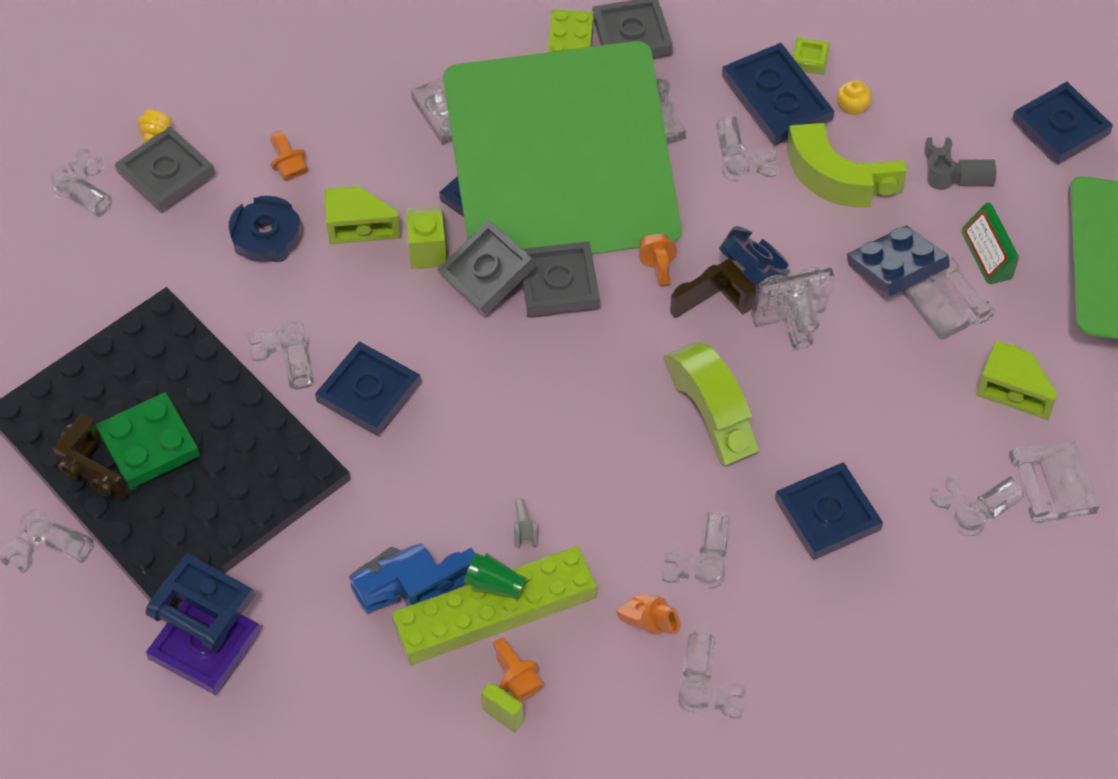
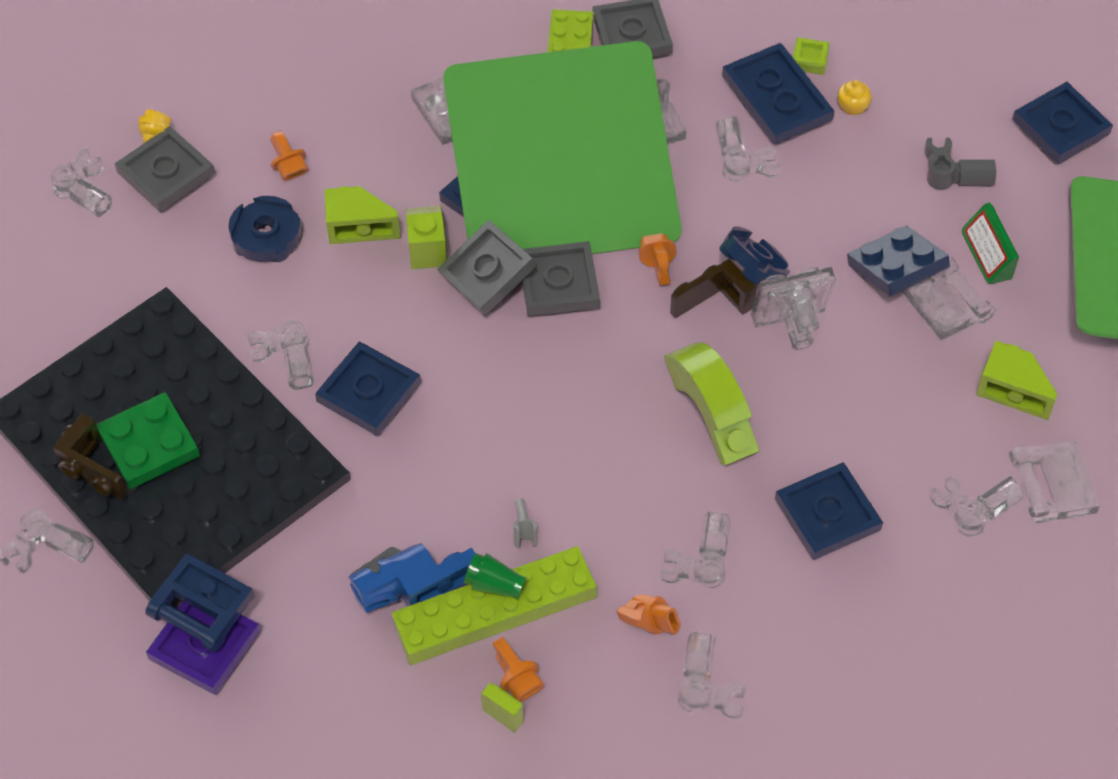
lime arch [787,123,907,208] -> none

